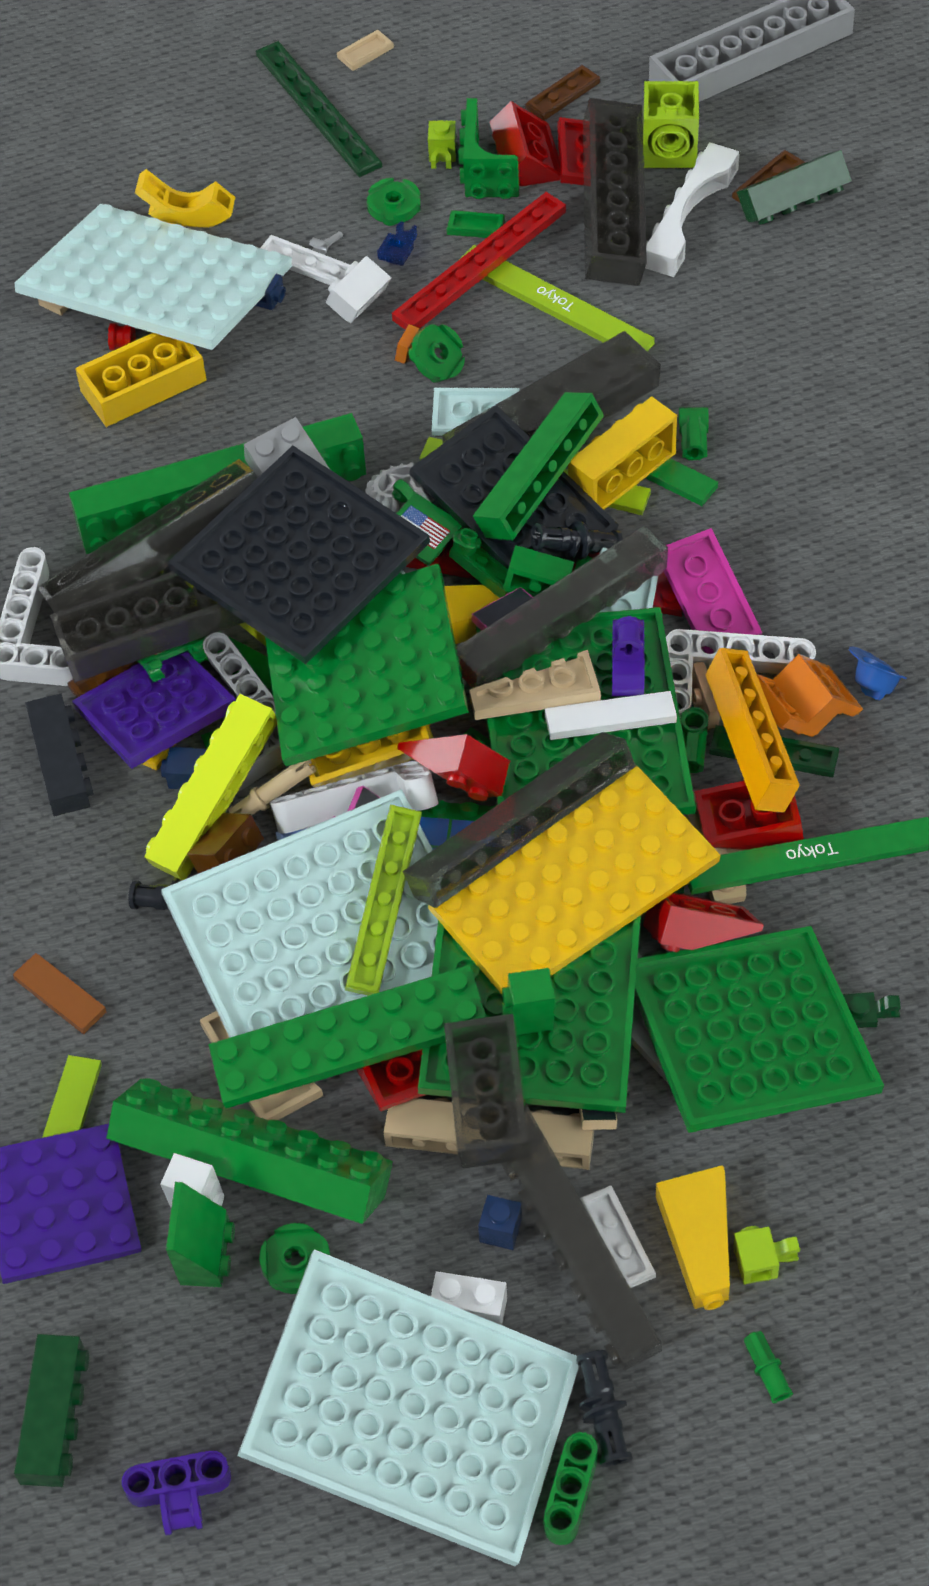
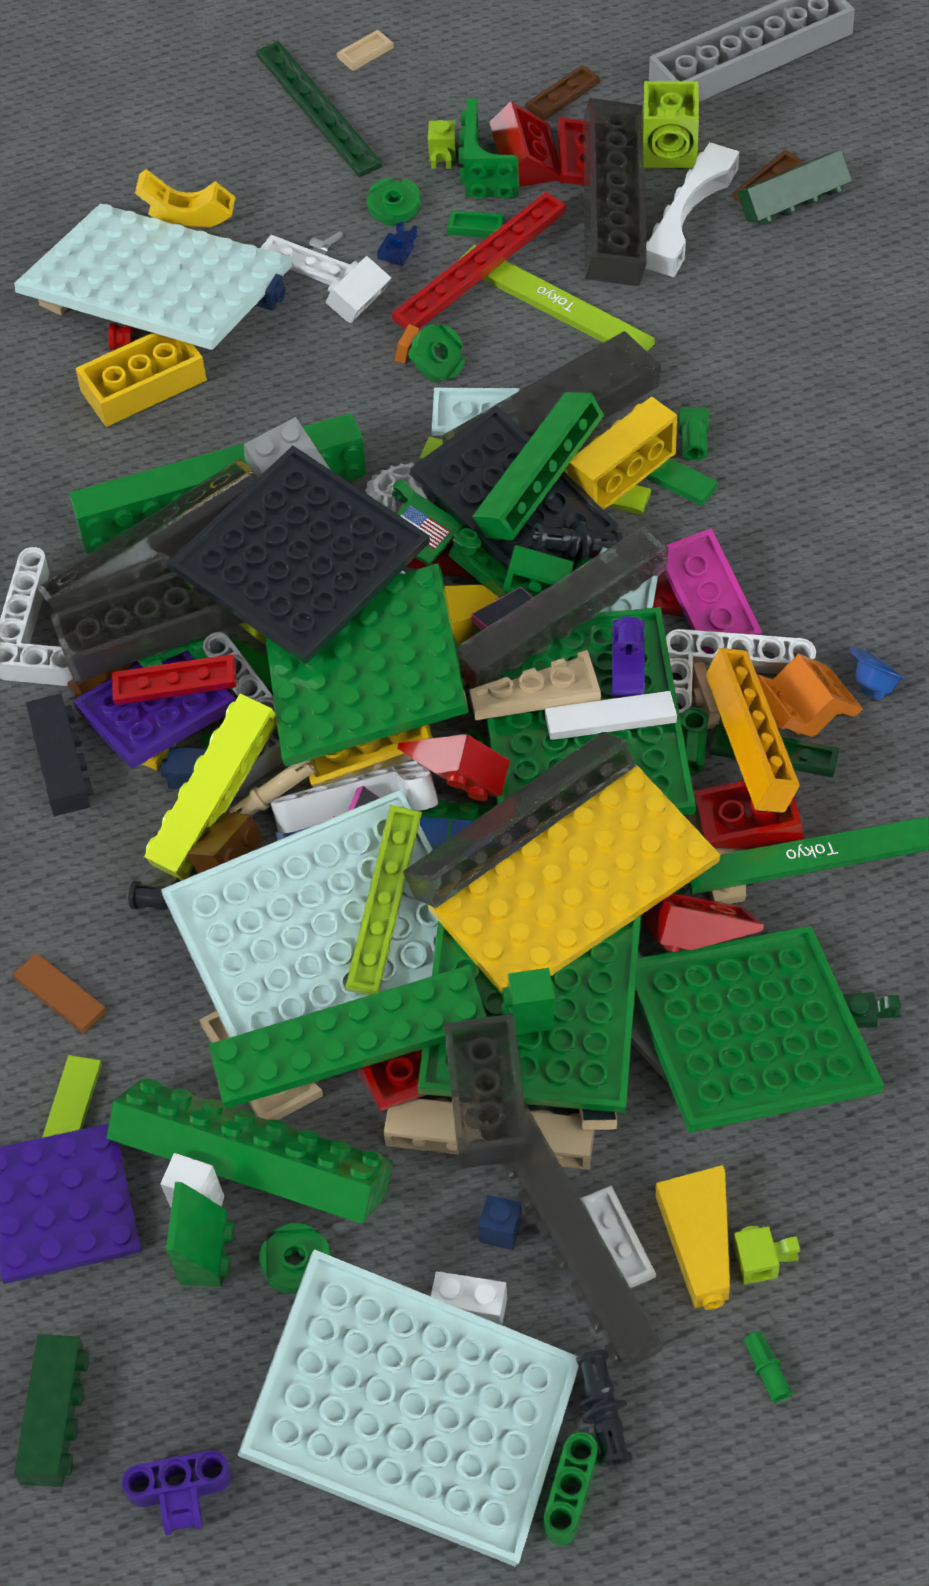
none -> red plate [112,654,237,705]

